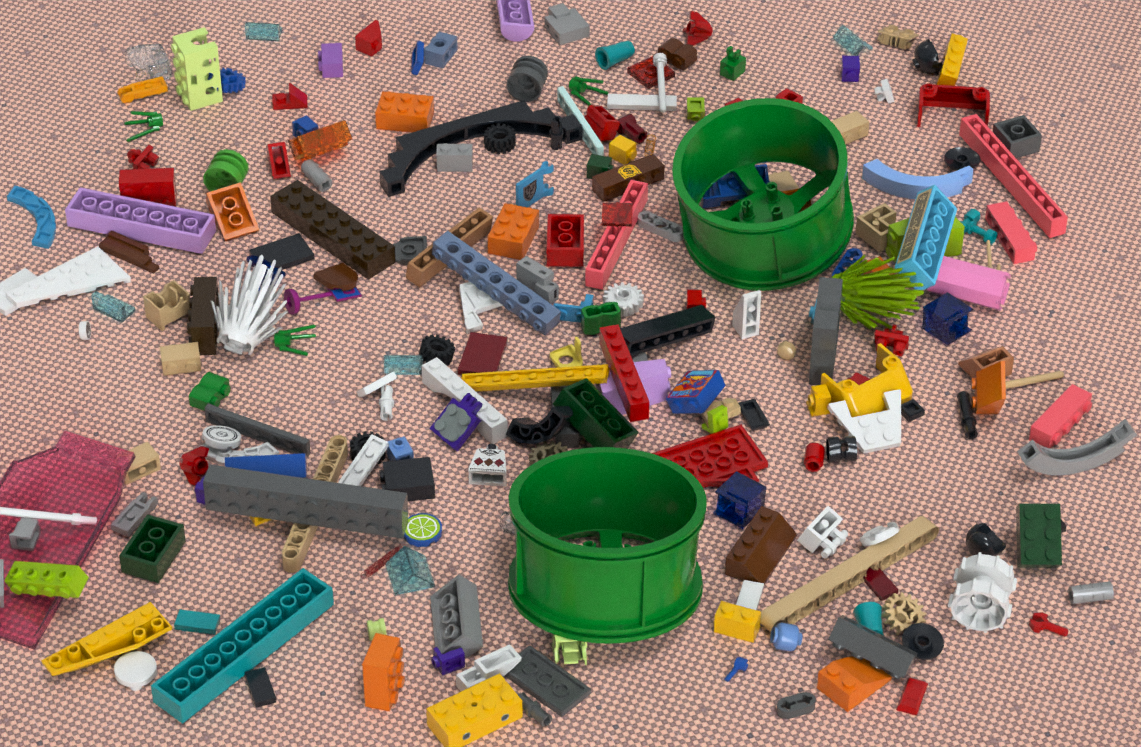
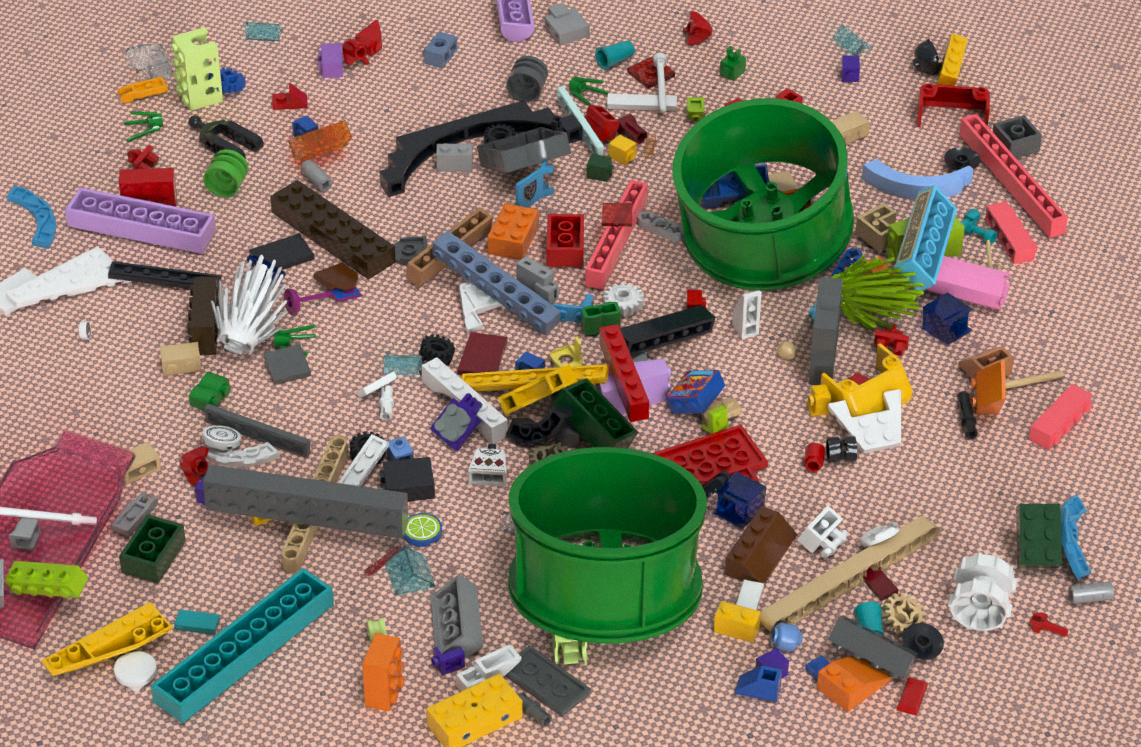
clear light blue panel [91,291,136,323] -> none
reddish brown piece [99,230,159,274] -> none
tan piece [143,280,192,331] -> none
orange slope [206,182,259,241] -> none
blue brick [225,453,308,479] -> none
black tile [245,667,276,707] -> none
red slope [266,142,291,179] -> none
orange brick [375,91,434,133] -> none
blue tile [411,41,424,75] -> none
reddish brown brick [592,154,665,202] -> none
reddish brown brick [658,38,697,70] -> none
blue hand [724,657,748,682] -> none
black tile [738,399,770,431] -> none
dark grey beam [776,692,816,719] -> none
white tile [874,79,895,104] -> none
tan hinge [877,25,919,50] -> none
black tile [901,399,925,422] -> none
black piece [966,523,1006,557] -> none
light grey arch [1017,419,1137,476] -> none
none -> black tile [108,261,222,292]
none -> black piece [188,115,264,159]
none -> dark grey tile [263,344,311,385]
none -> red brick [342,38,373,66]
none -> dark grey tile [477,127,571,173]
none -> yellow arch [498,364,578,415]
none -> blue brick [515,351,545,370]
none -> black plate [702,470,730,499]
none -> blue slope [735,665,782,702]
none -> dark purple brick [755,648,789,678]
none -> blue tile [805,655,829,681]
none -> dark azure tile [1061,494,1091,580]

